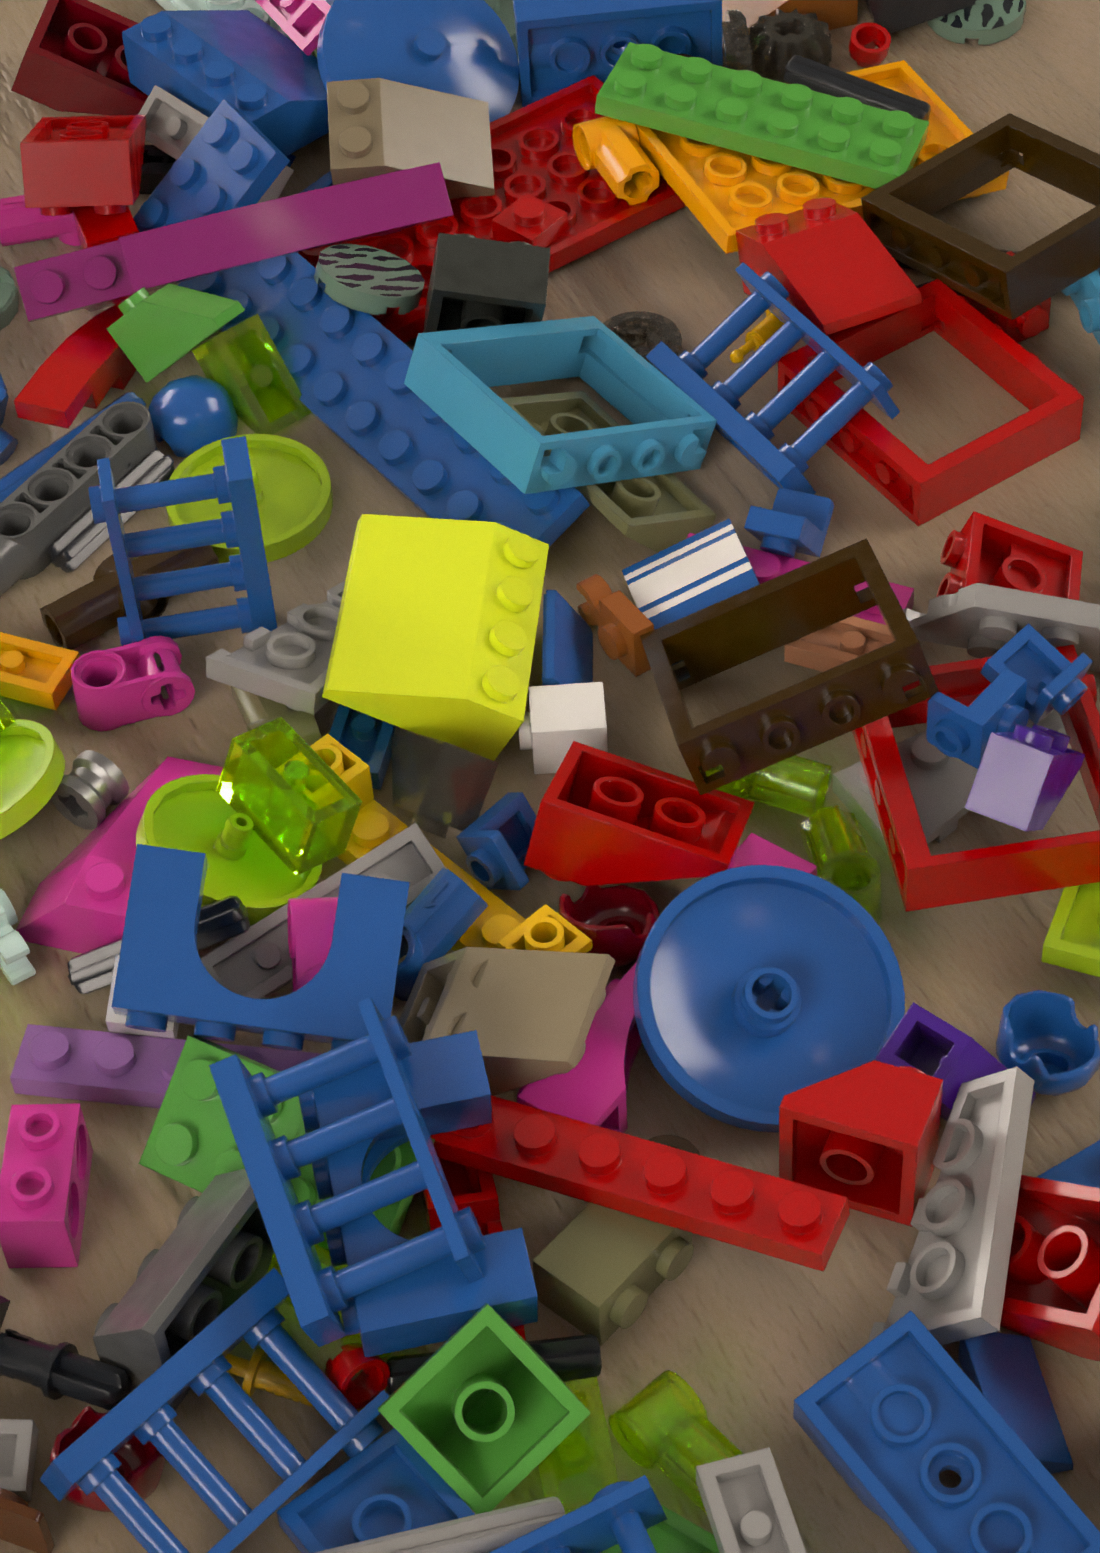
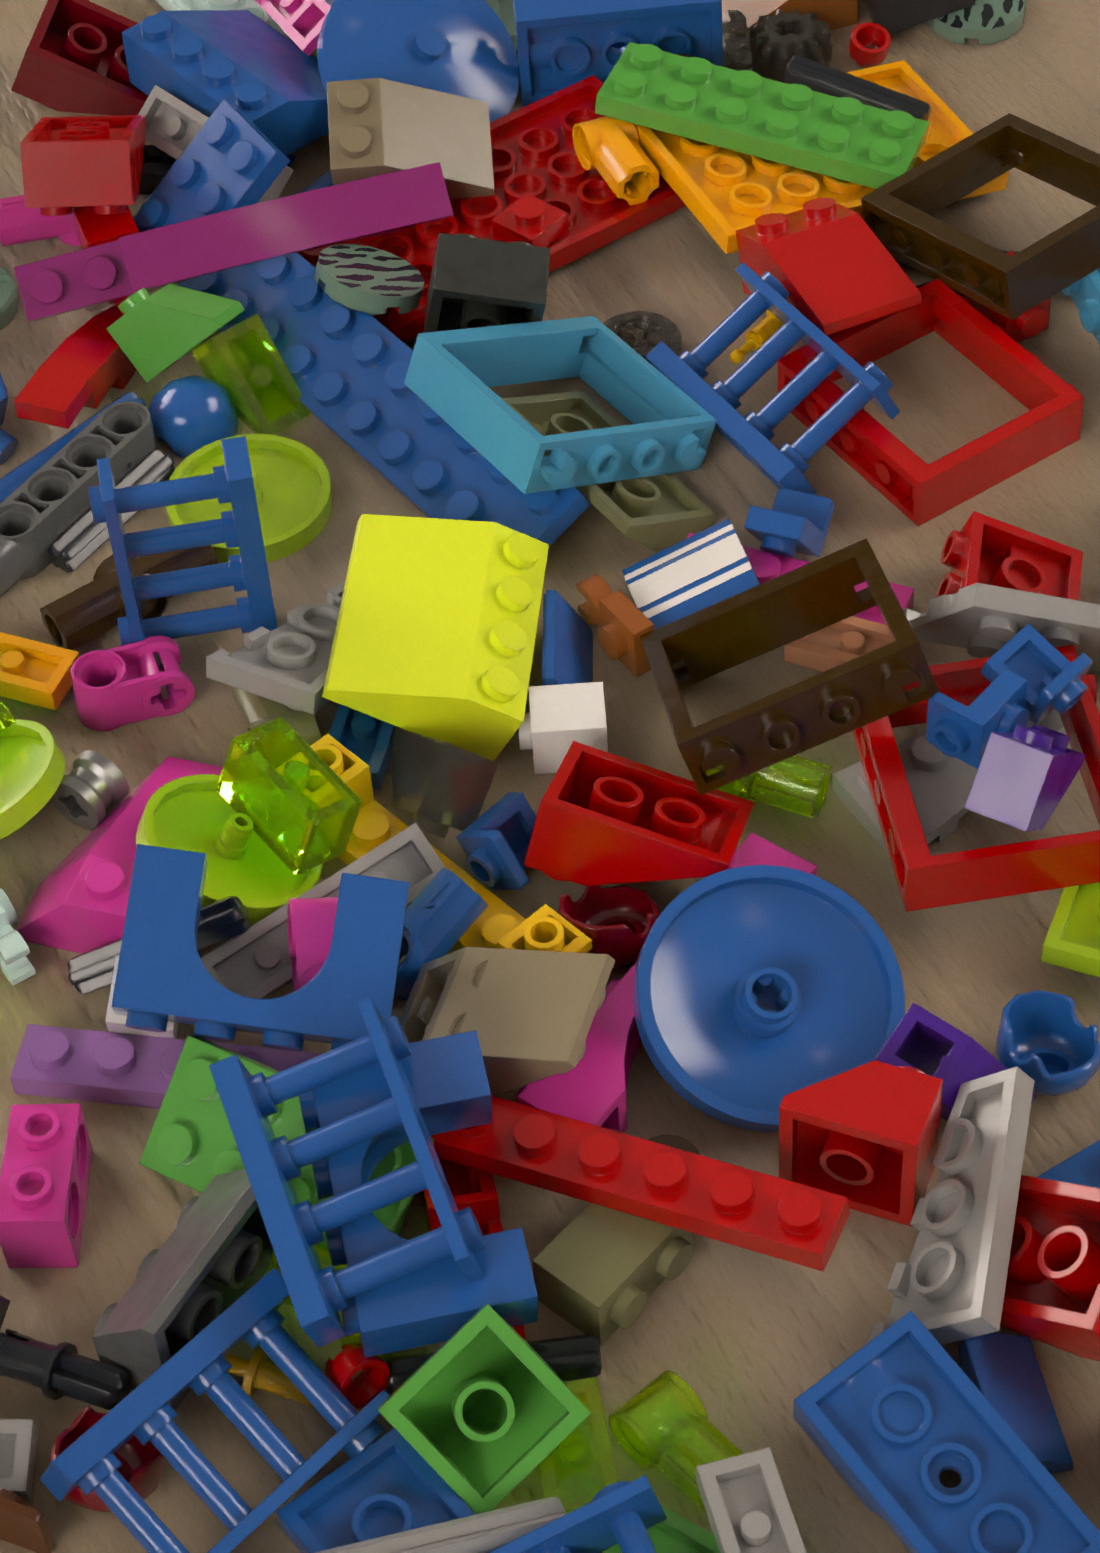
clear neon green piece [800,805,882,925] -> none

